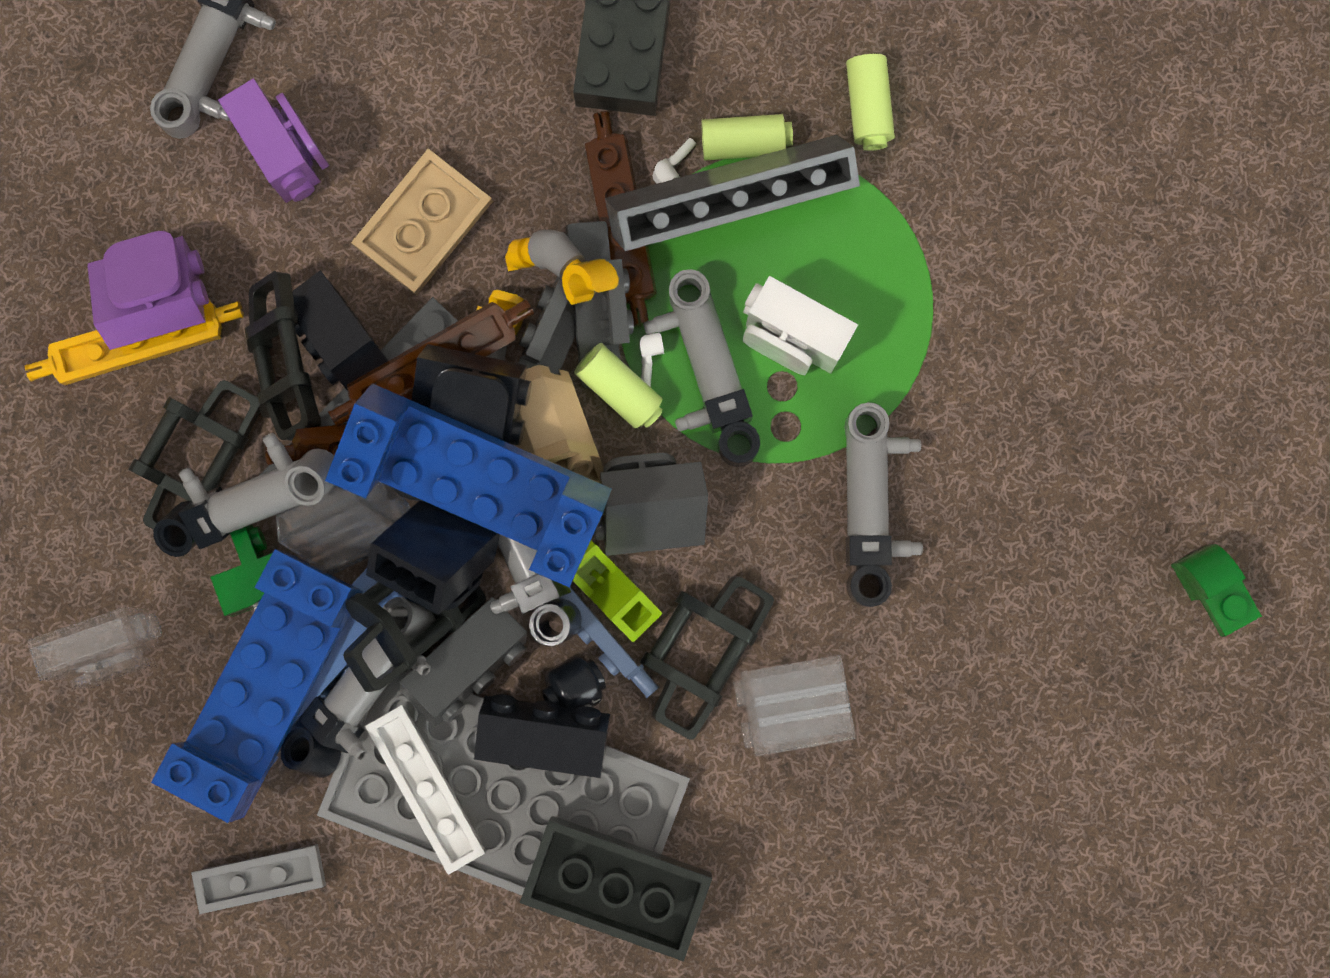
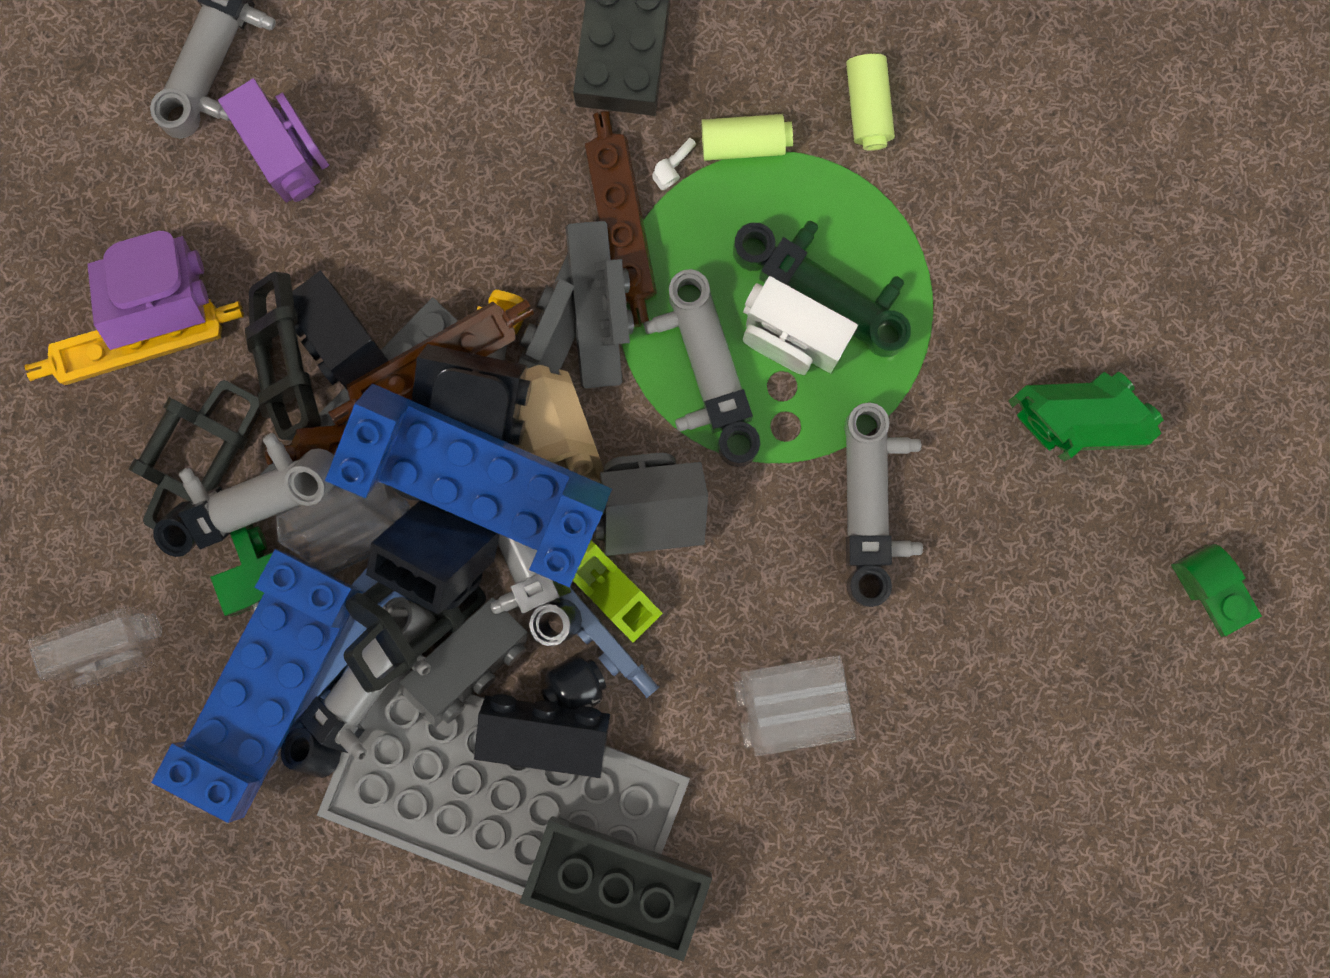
light grey plate [191,844,326,914] -> none
tan plate [351,149,493,296] -> none
white plate [365,705,487,875] -> none
piece [505,230,619,305] -> none
yellowish green brick [574,343,662,428] -> none
dark grey brick [605,135,860,251] -> none
white hand [639,333,664,387] -> none
pearl dark grey bar [640,576,774,740] -> none
none -> dark green piece [733,220,911,357]
none -> green brick [1008,371,1164,462]

